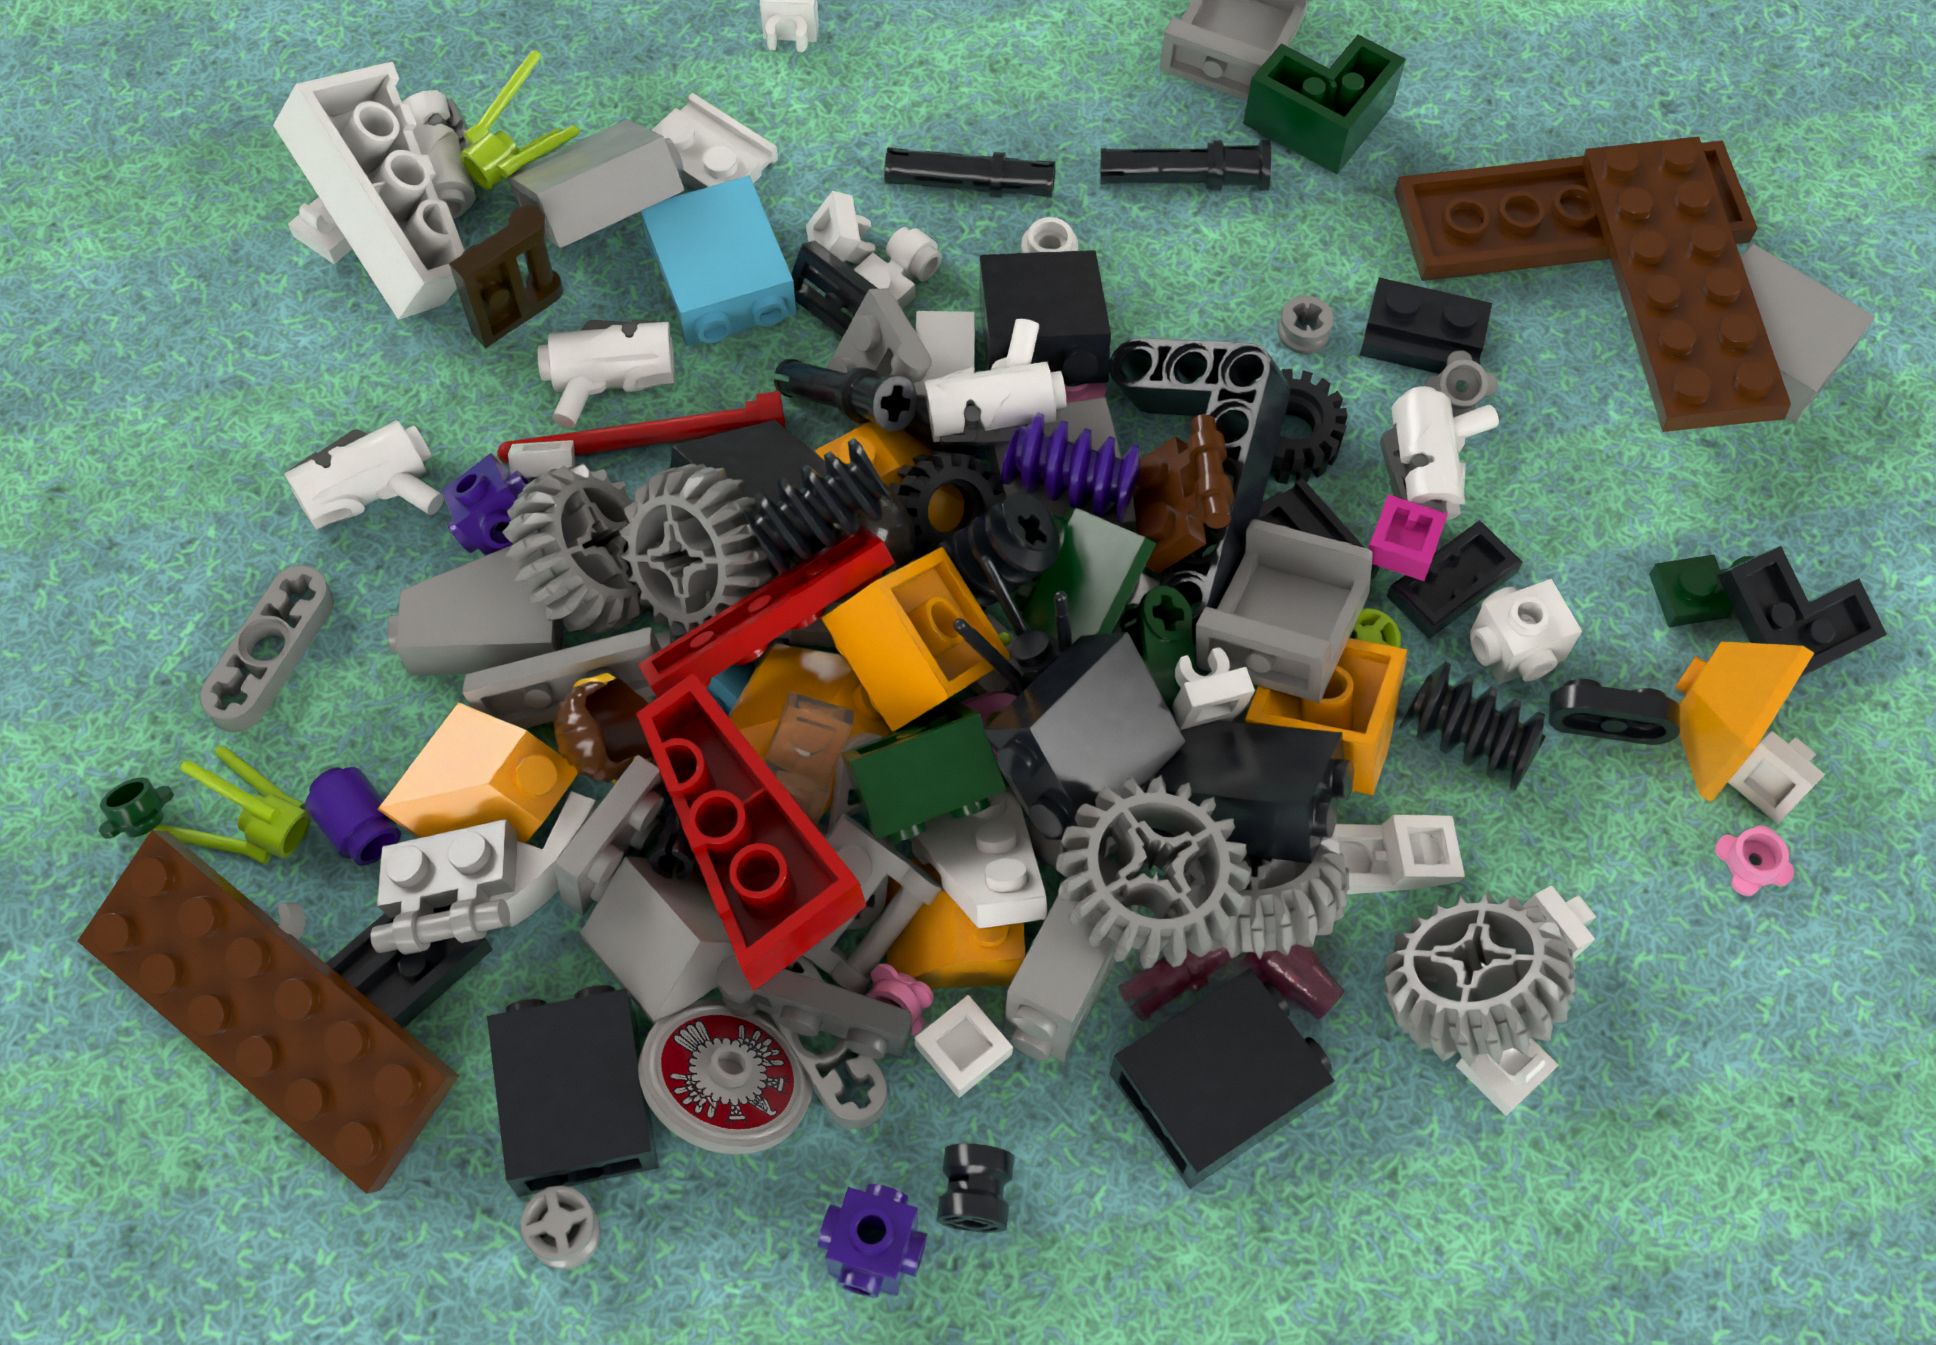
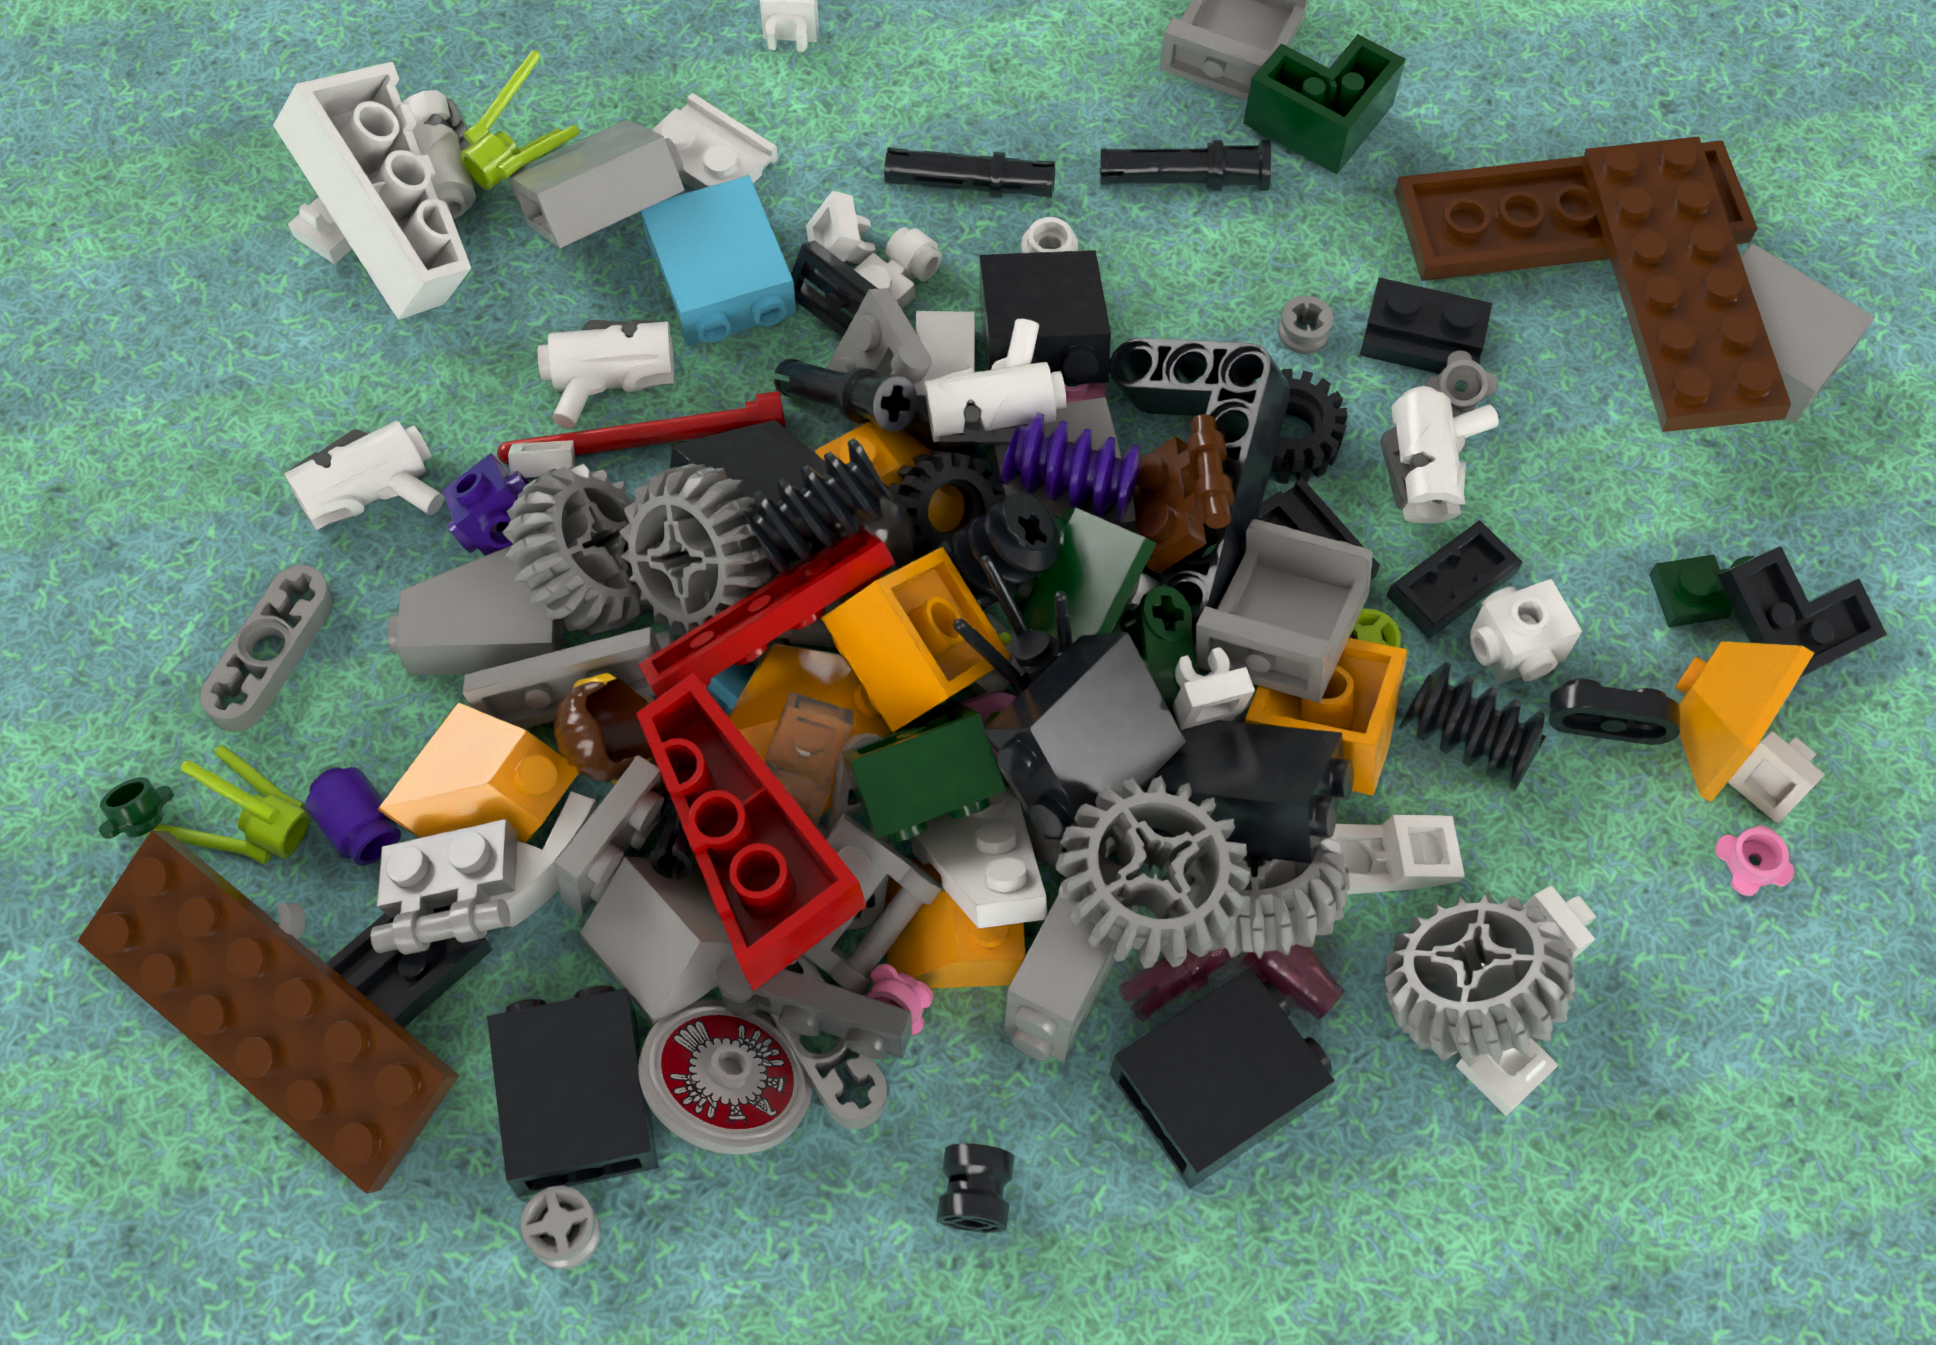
dark brown plate [449,205,563,348] -> none
dark purple brick [817,1184,928,1298] -> none
white tile [914,995,1013,1098] -> none
dark pink bracket [1368,494,1448,581] -> none

